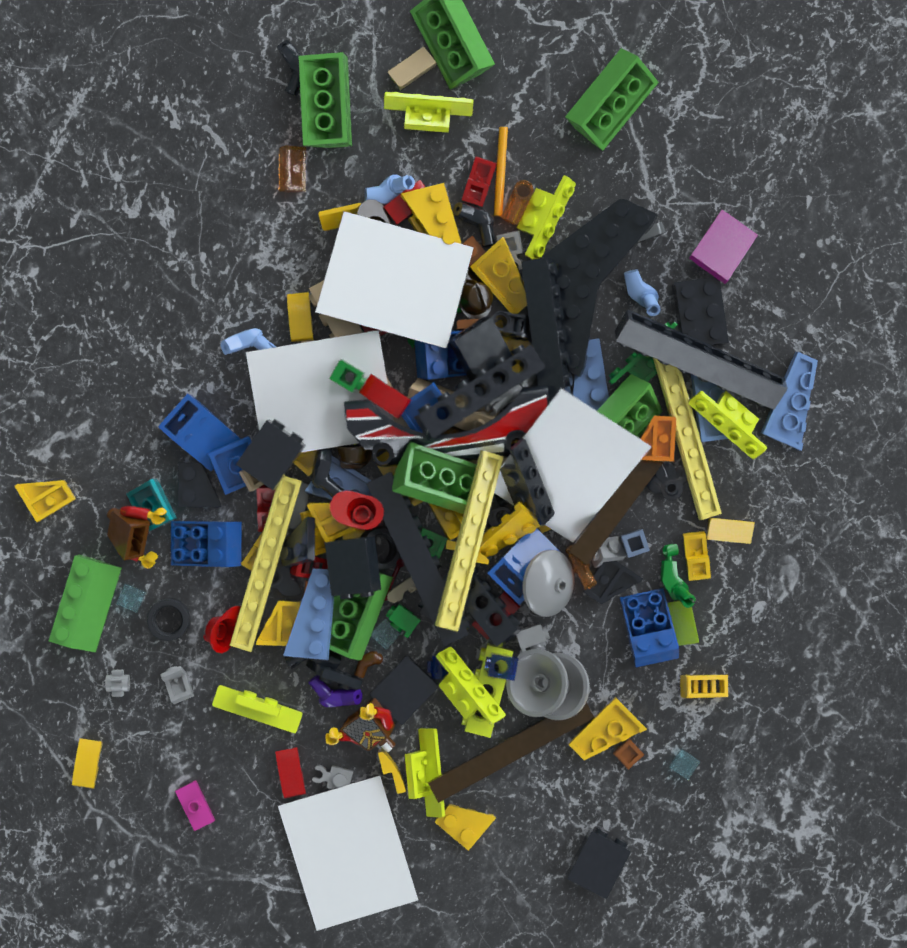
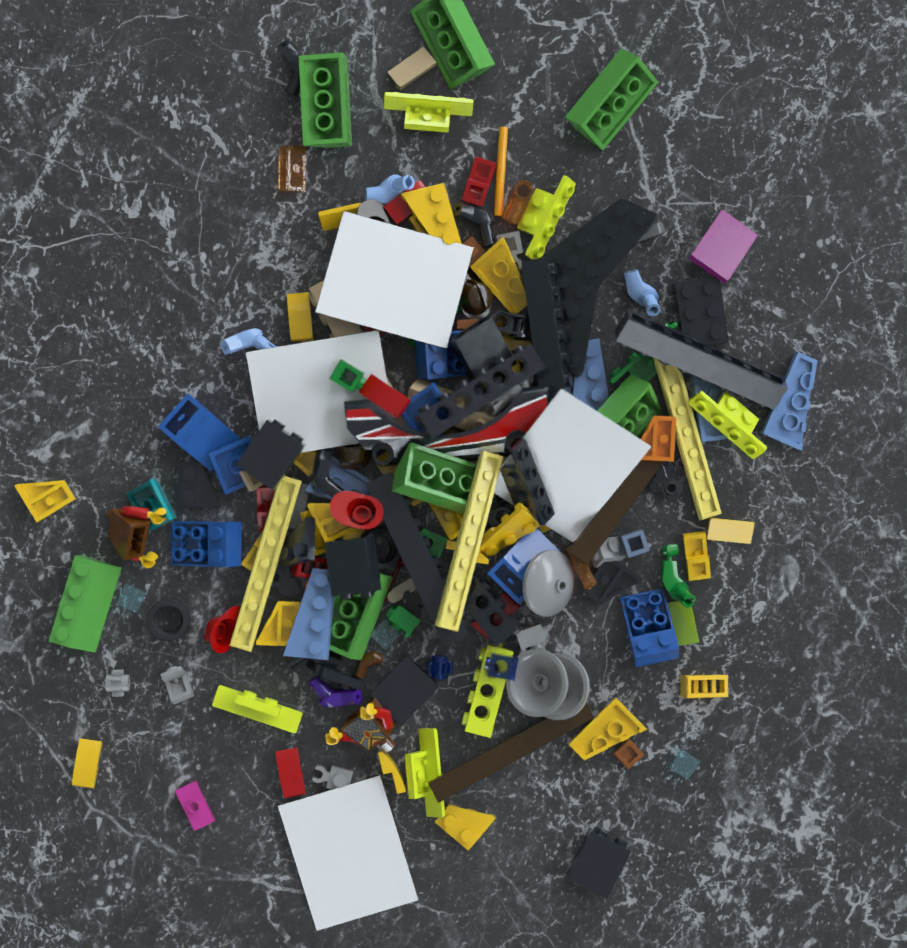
neon yellow bracket [436,647,506,725] -> none

